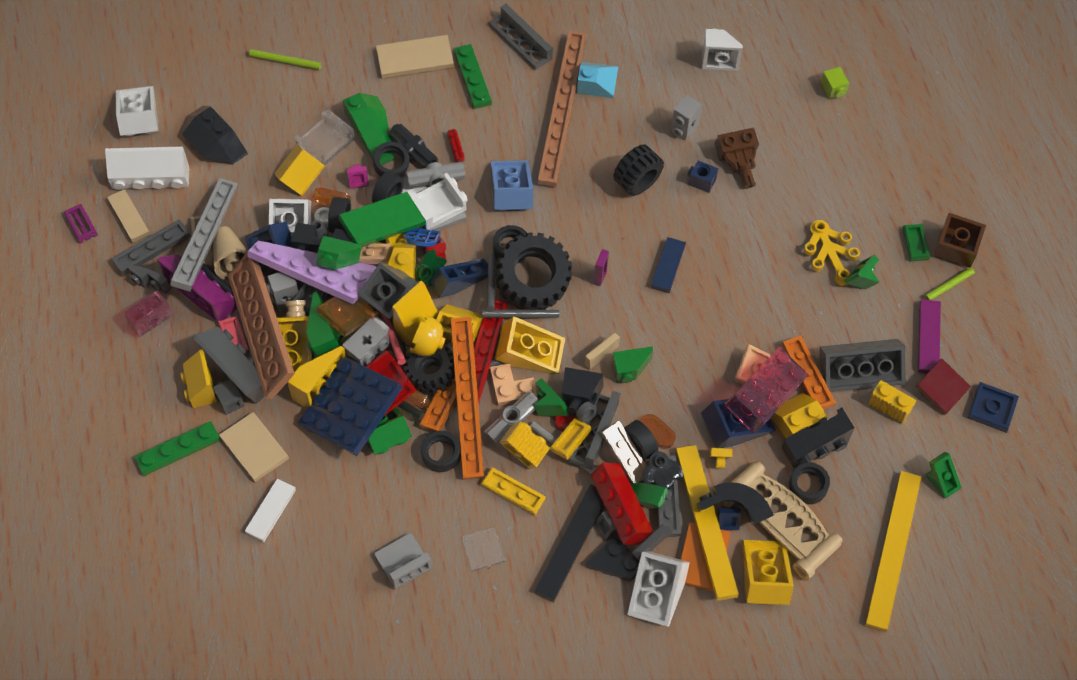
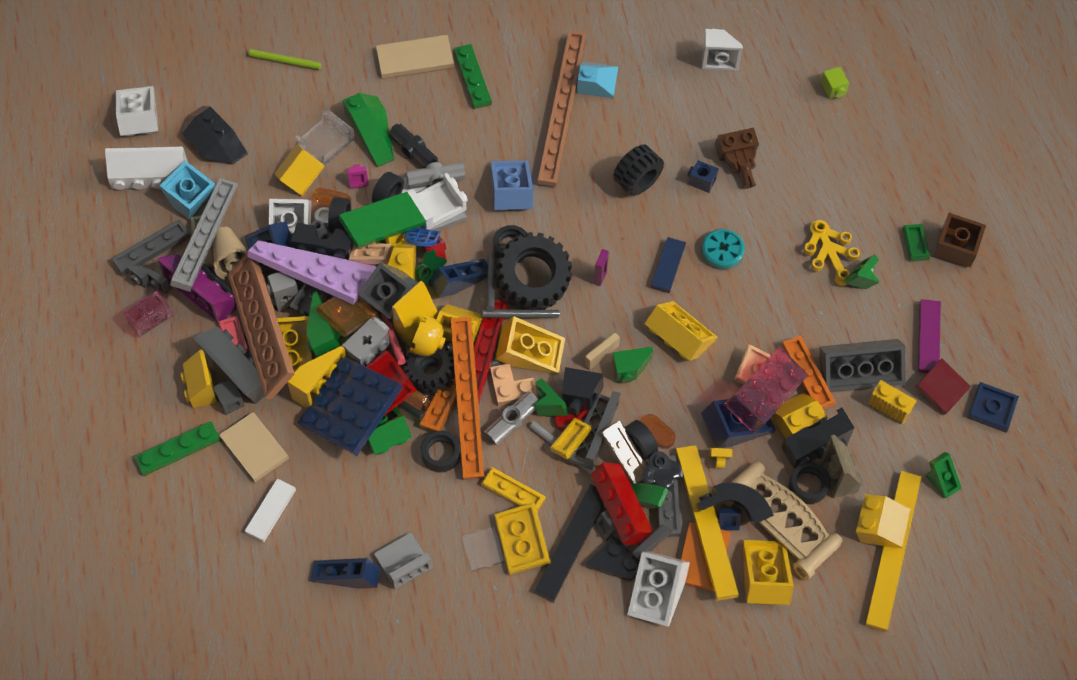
magenta tile [64,204,98,244] -> none
tan tile [107,189,150,243] -> none
tan wheel [285,300,306,318] -> none
green slope [316,236,362,270] -> none
black tyre [373,142,409,177] -> none
red axle [447,129,465,163] -> none
dark grey fence [489,4,553,70] -> none
yellow brick [499,422,550,469] -> none
dark grey tile [576,402,597,423] -> none
light grey brick [671,95,702,140] -> none
lime bar [924,267,975,300] -> none
none -> medium azure slope [159,161,215,219]
none -> dark blue slope [310,558,381,589]
none -> yellow tile [494,502,551,575]
none -> yellow slope [645,301,718,361]
none -> teal wheel [702,229,745,269]
none -> dark tan slope [821,435,862,498]
none -> yellow slope [856,494,911,549]

